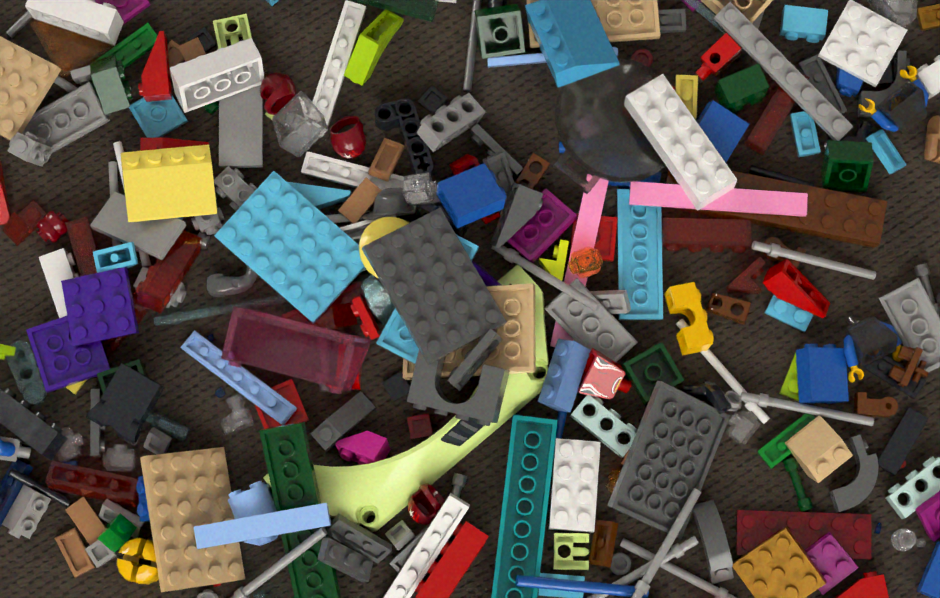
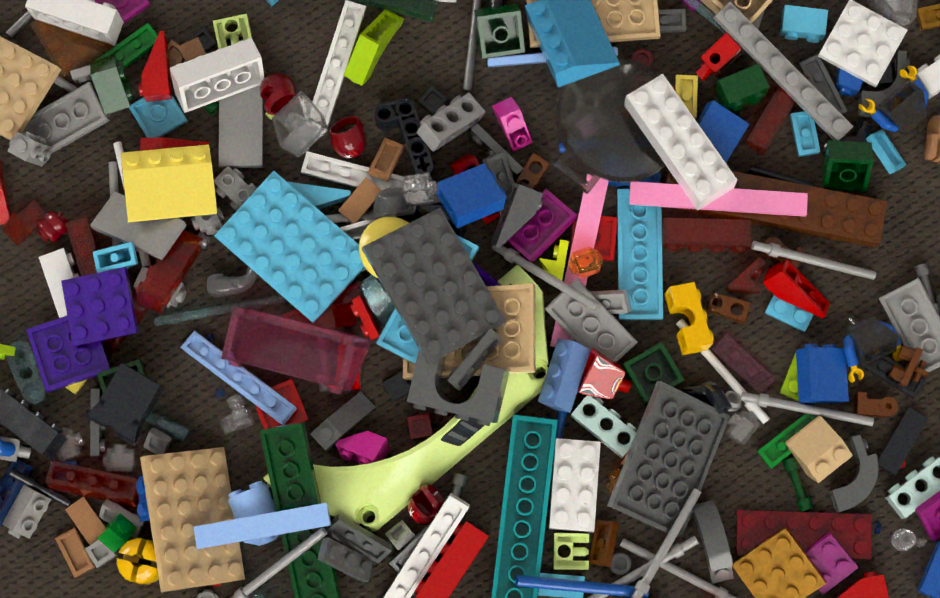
none -> dark pink slope [492,97,533,152]
none -> clear pink tile [711,334,775,394]

